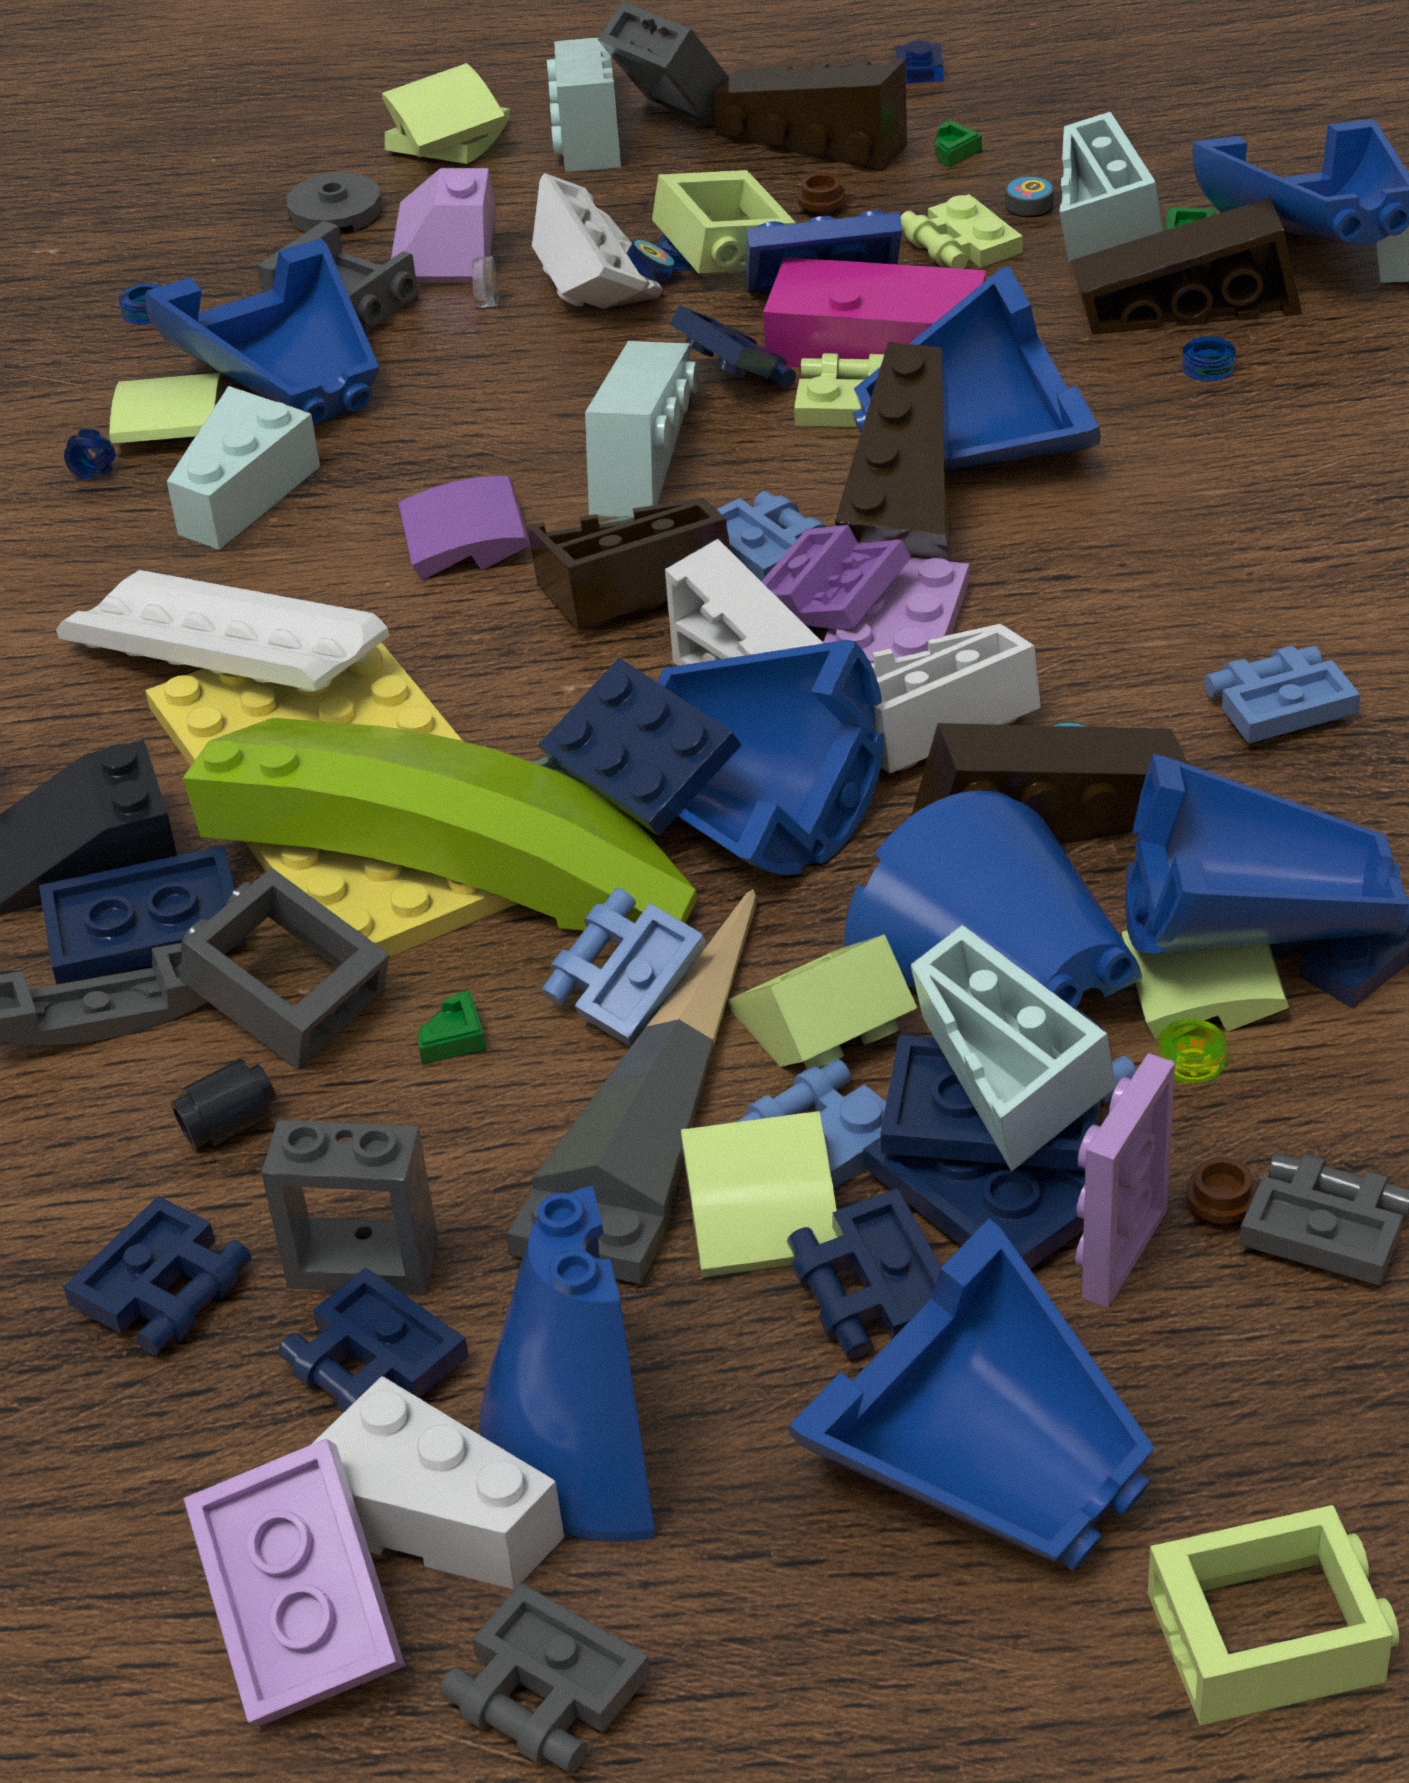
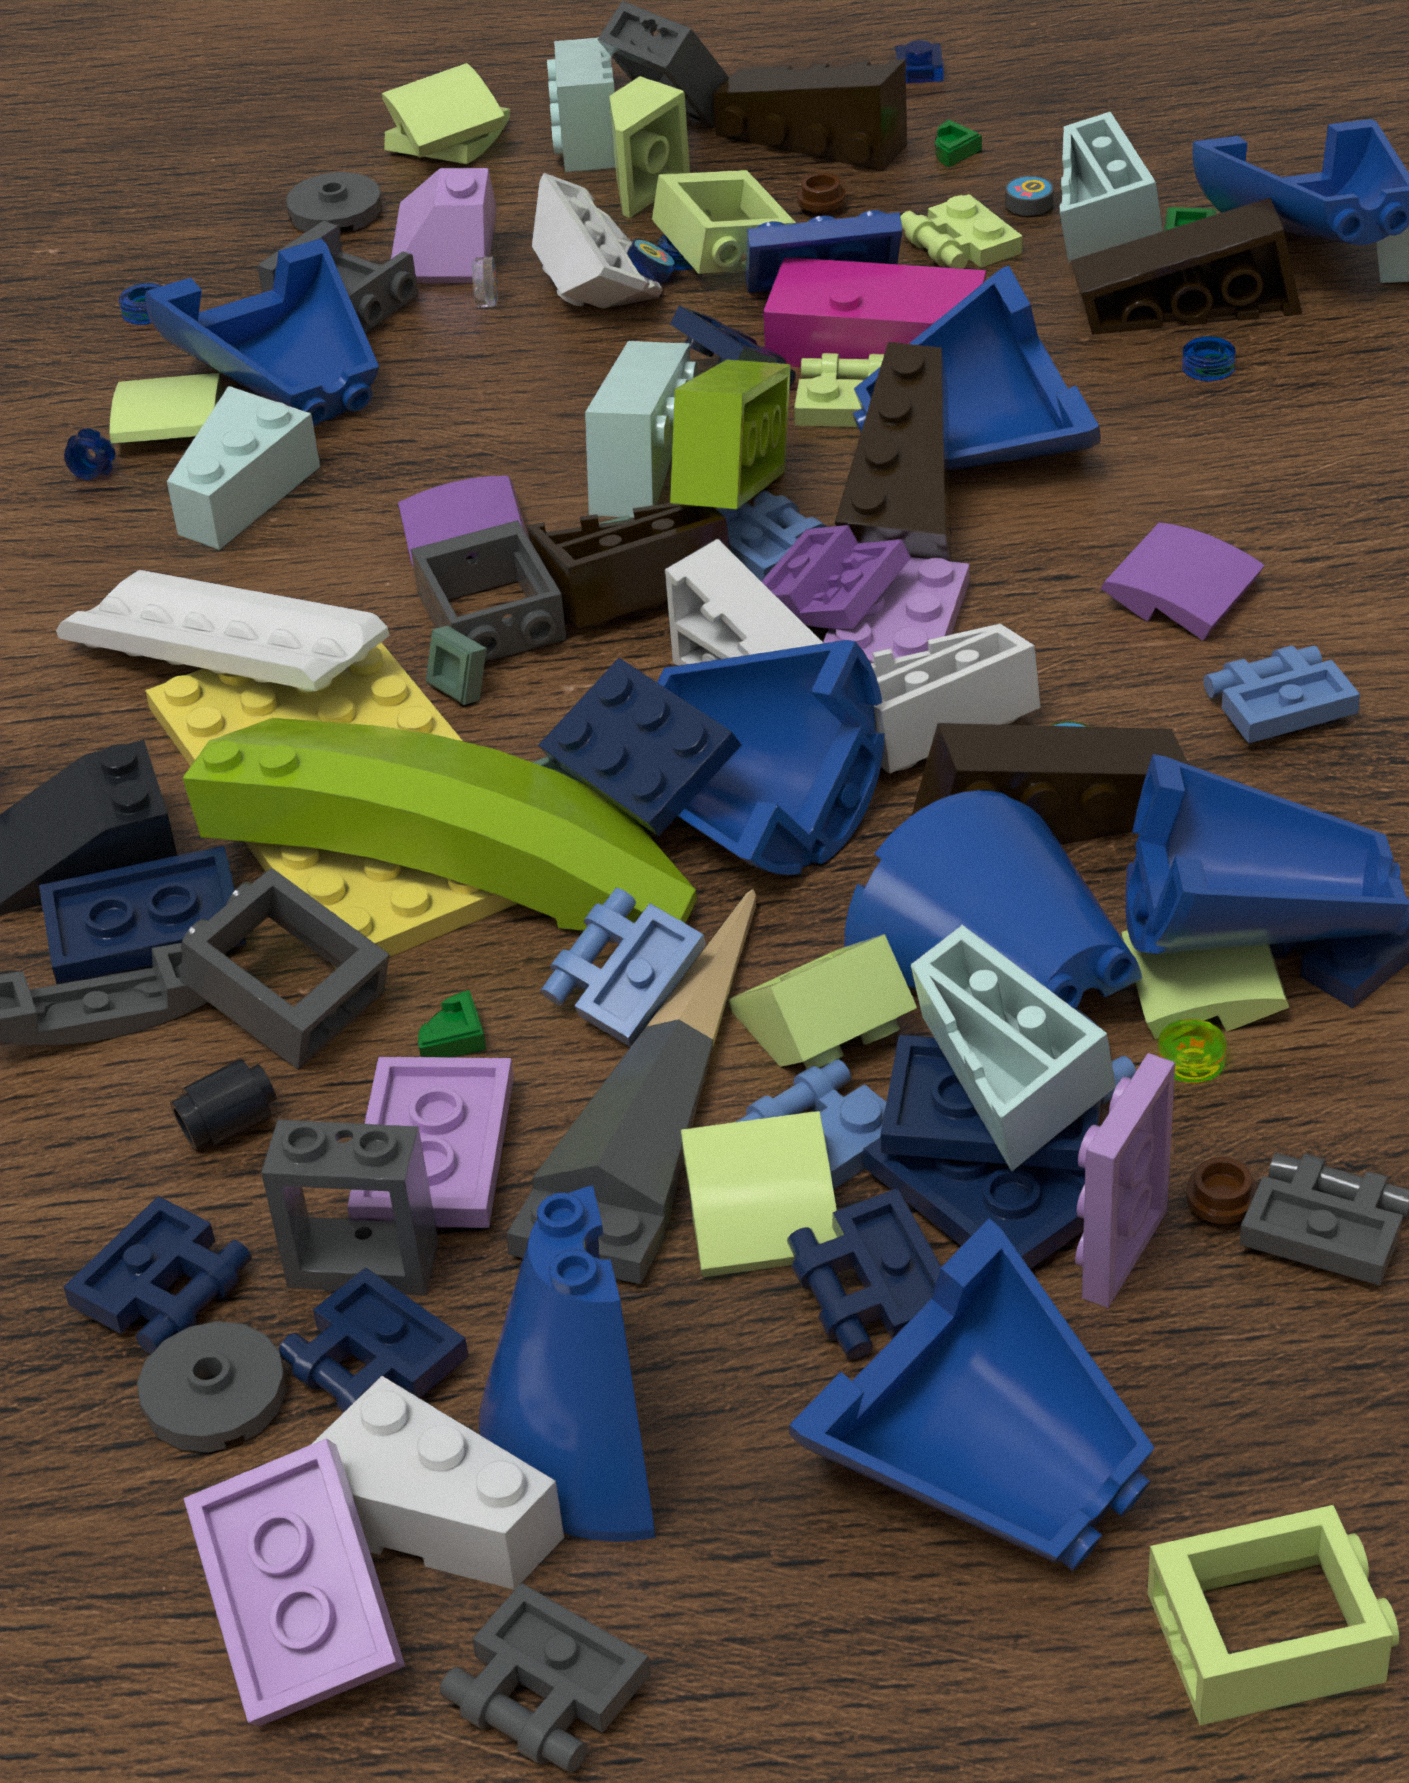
none -> dark grey plate [137,1321,287,1453]
none -> lavender plate [347,1057,514,1228]
none -> dark grey window [411,520,567,662]
none -> sand green tile [426,625,487,705]
none -> yellowish green slope [609,76,690,218]
none -> lime brick [670,359,791,509]
none -> medium lavender slope [1101,522,1265,640]

